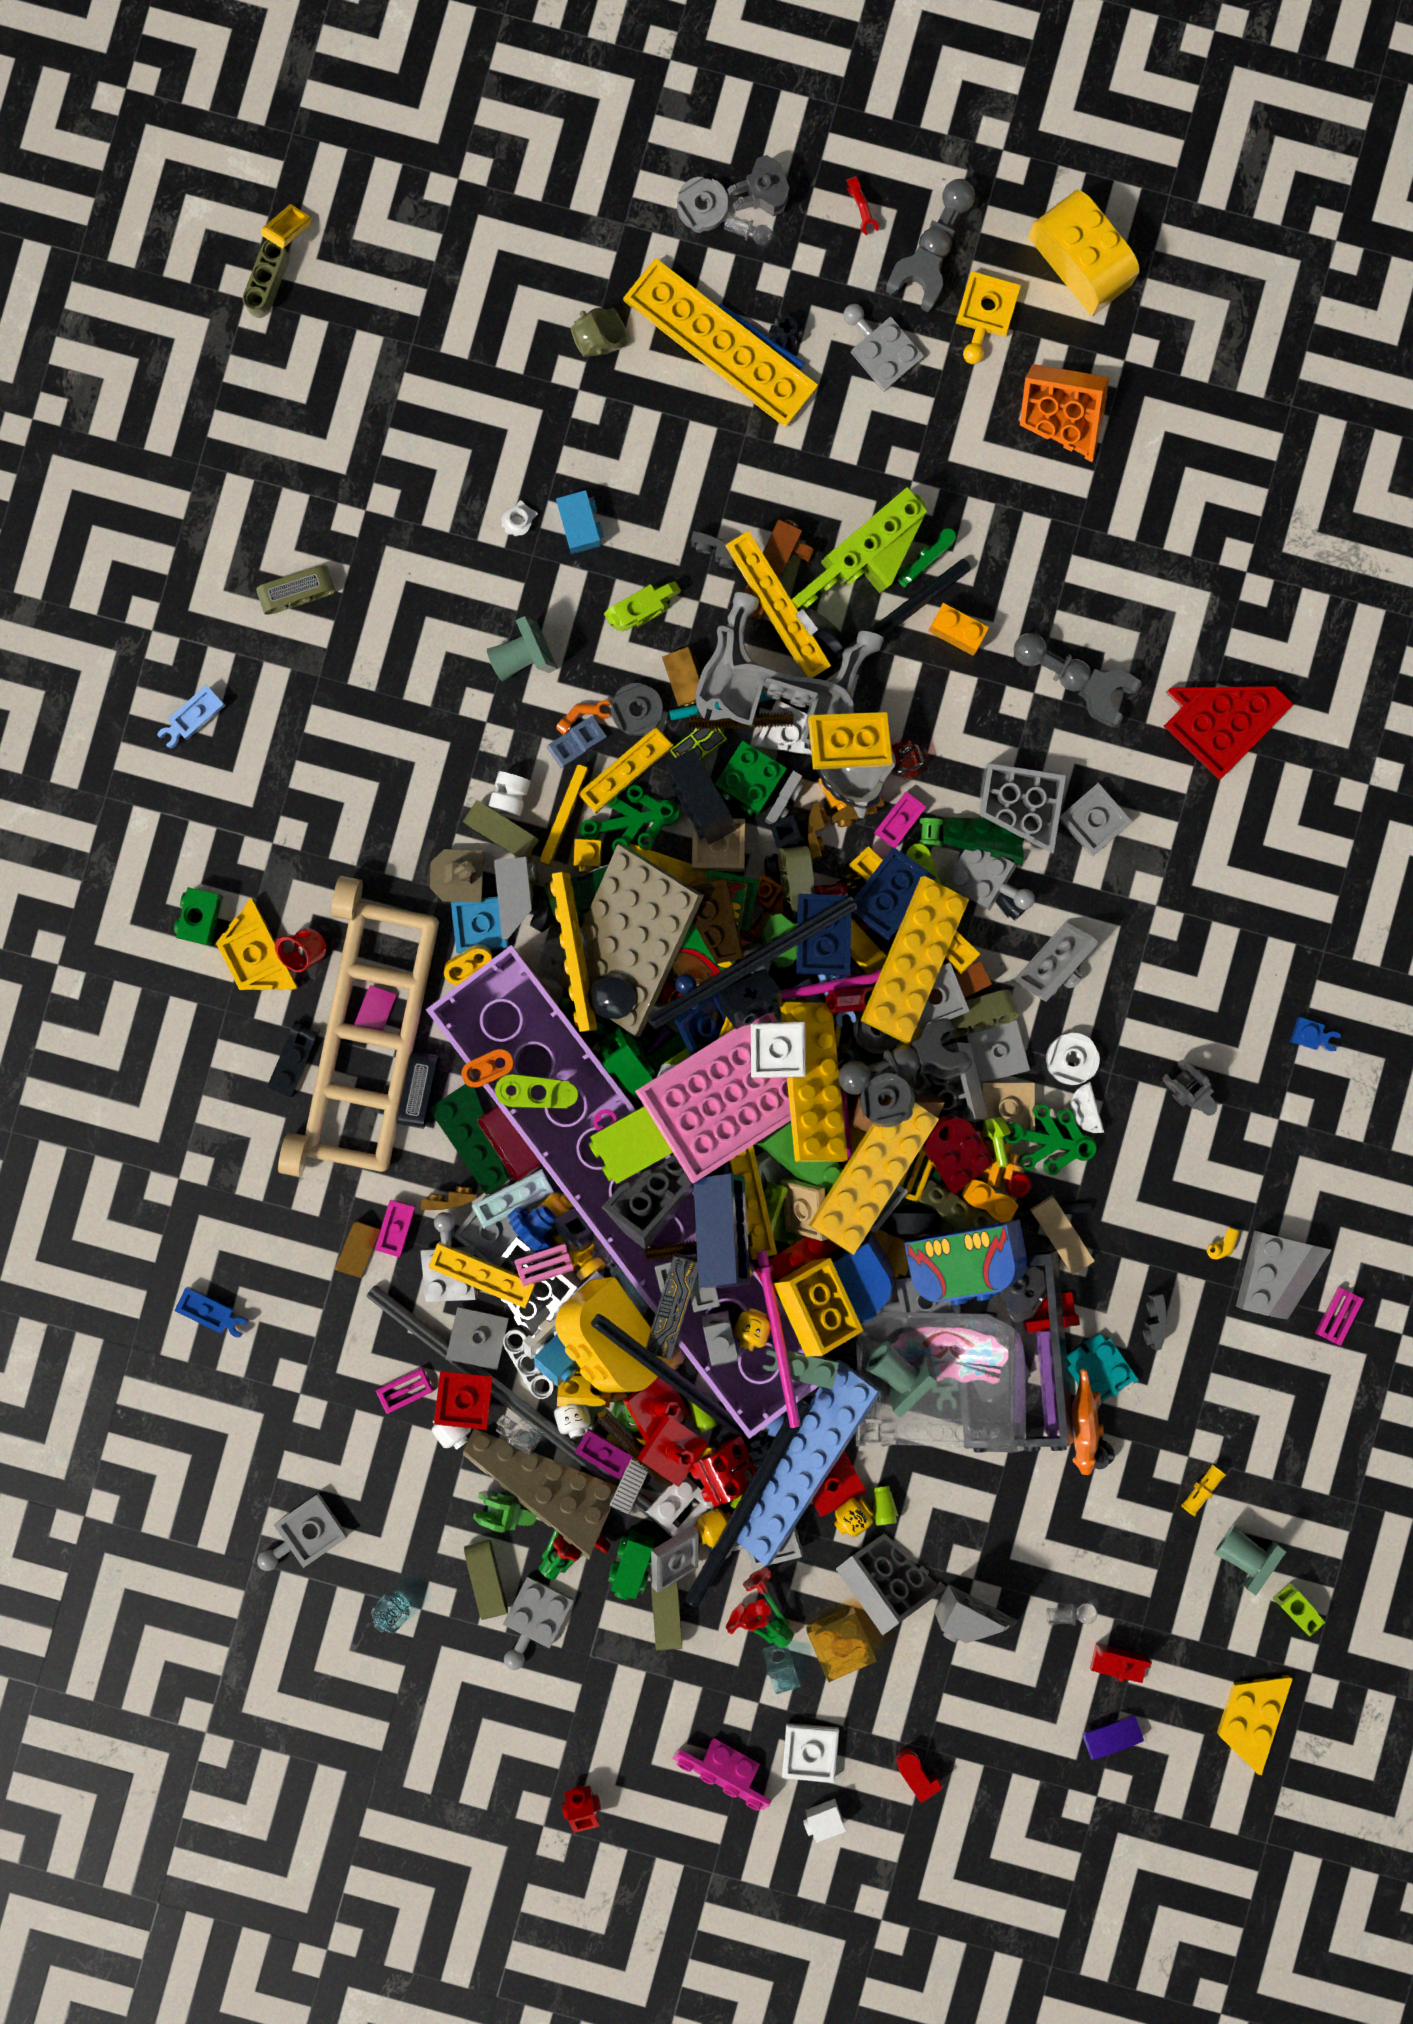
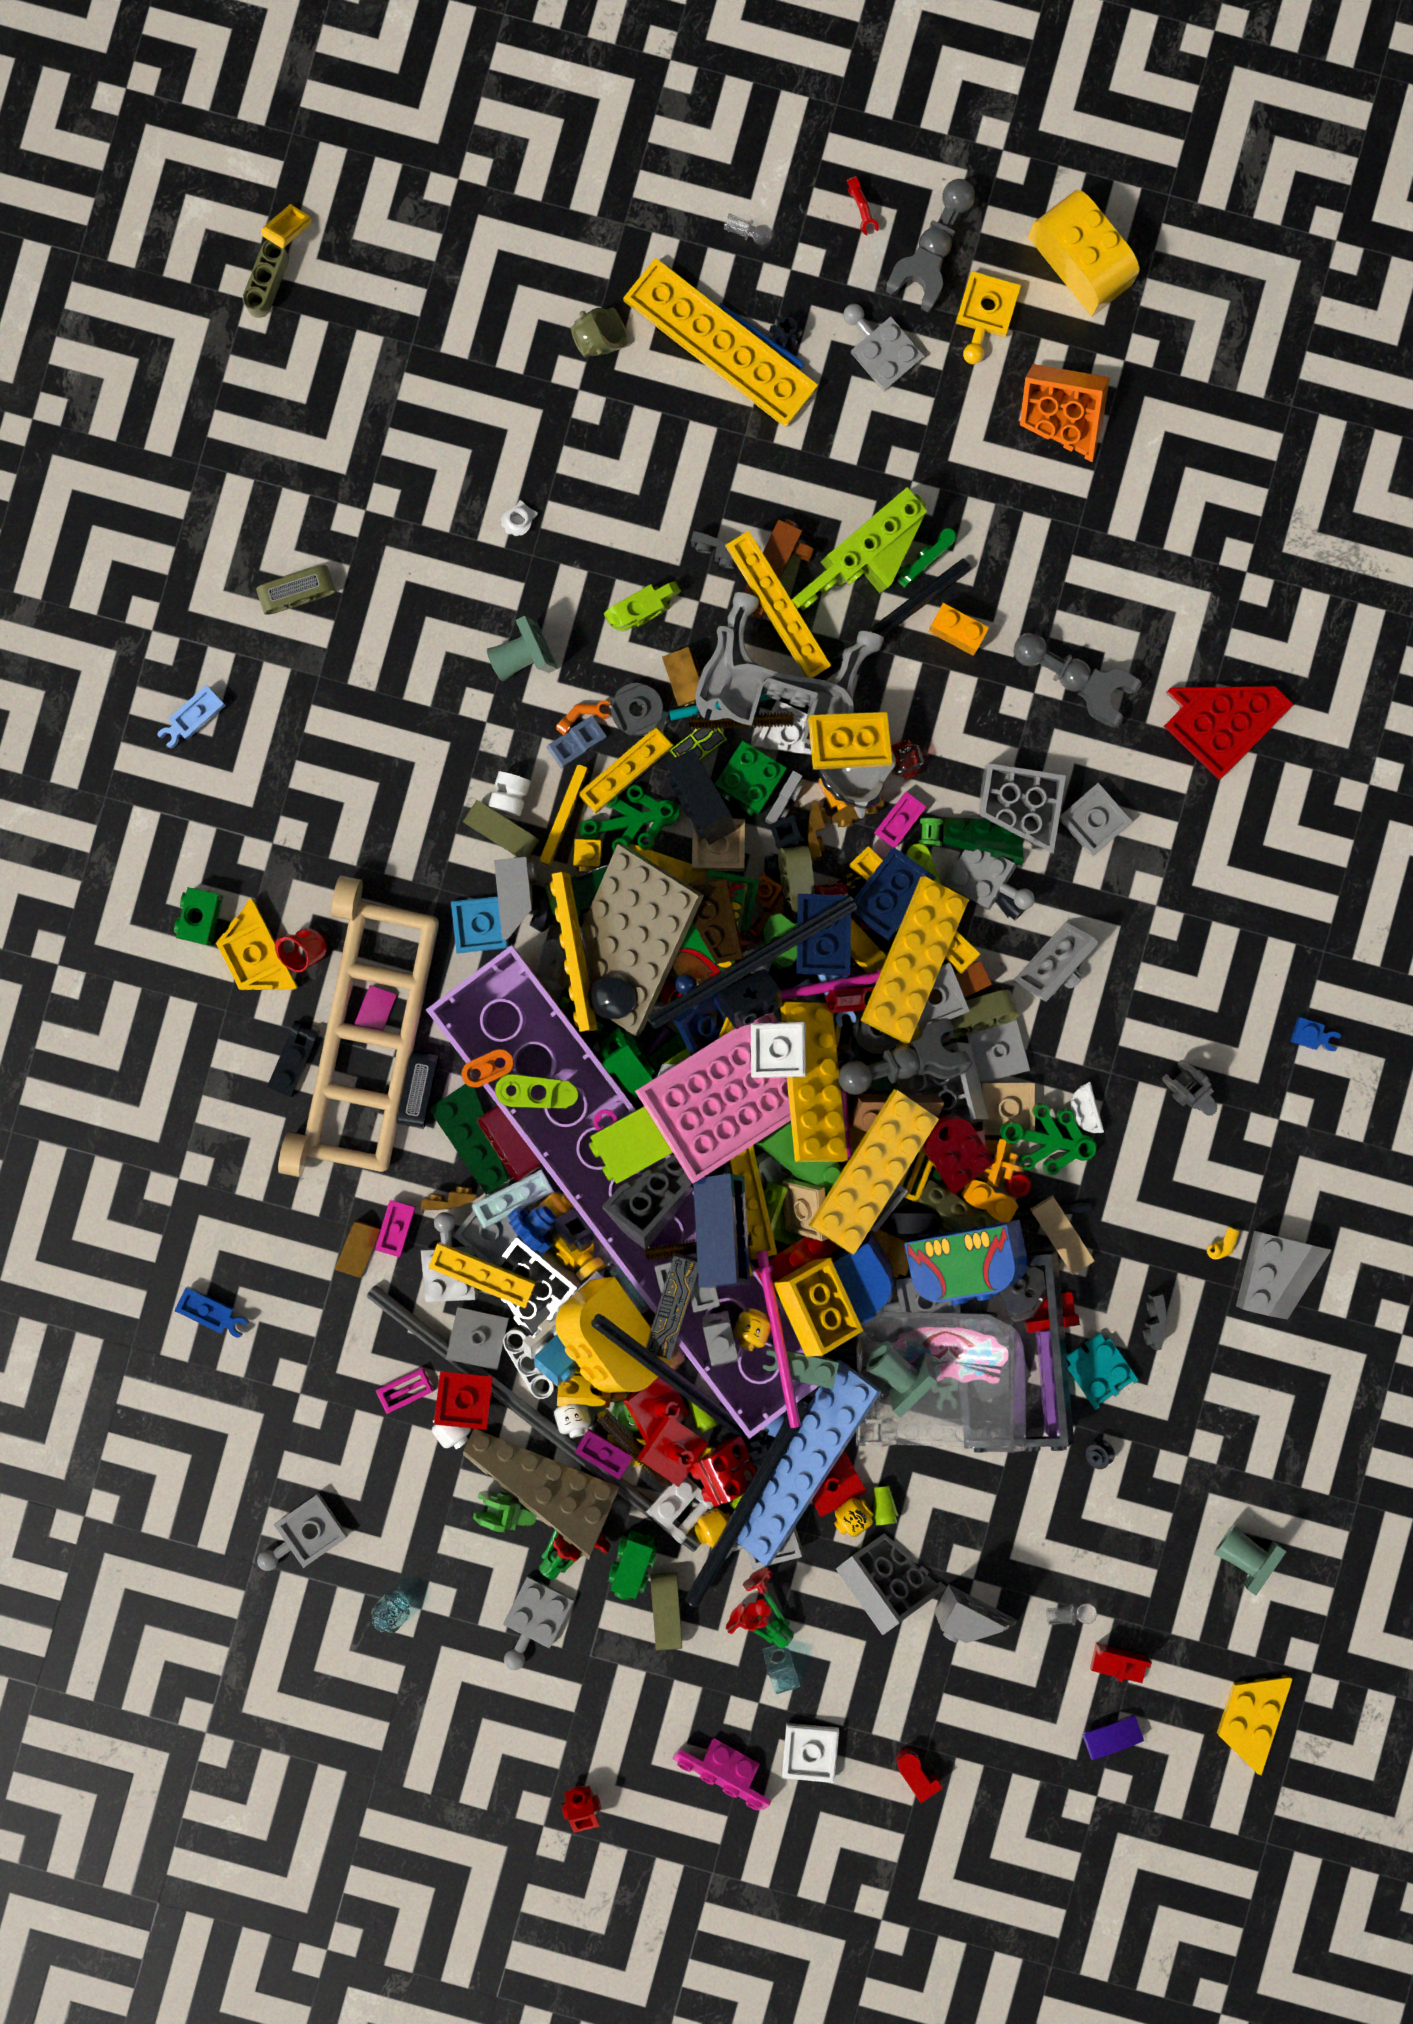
dark tan piece [430,849,484,903] -> none
yellow plate [444,944,492,985] -> none
olive beam [464,1540,508,1620] -> none
clear plate [496,1415,544,1455] -> none
bright pink tile [514,1244,573,1287] -> none
dark azure brick [556,490,604,554] -> none
white sticker [610,1459,648,1514] -> none
light grey plate [651,1525,699,1593] -> none
light grey plate [677,177,728,233] -> none
flat silver hinge [727,155,789,217] -> none
black tile [796,608,850,653] -> none
white brick [803,1799,846,1843] -> none
clear yellow brick [806,1605,877,1683] -> none
dark grey plate [860,1073,915,1128] -> none
lime bar [982,1117,1011,1167] -> none
white plate [1046,1033,1100,1085] -> none
orange animal [1072,1369,1104,1475] -> none
yellow pin [1181,1464,1226,1517] -> none
lime leg [1273,1583,1325,1637] -> none
dark pink tile [1315,1287,1364,1346] -> none

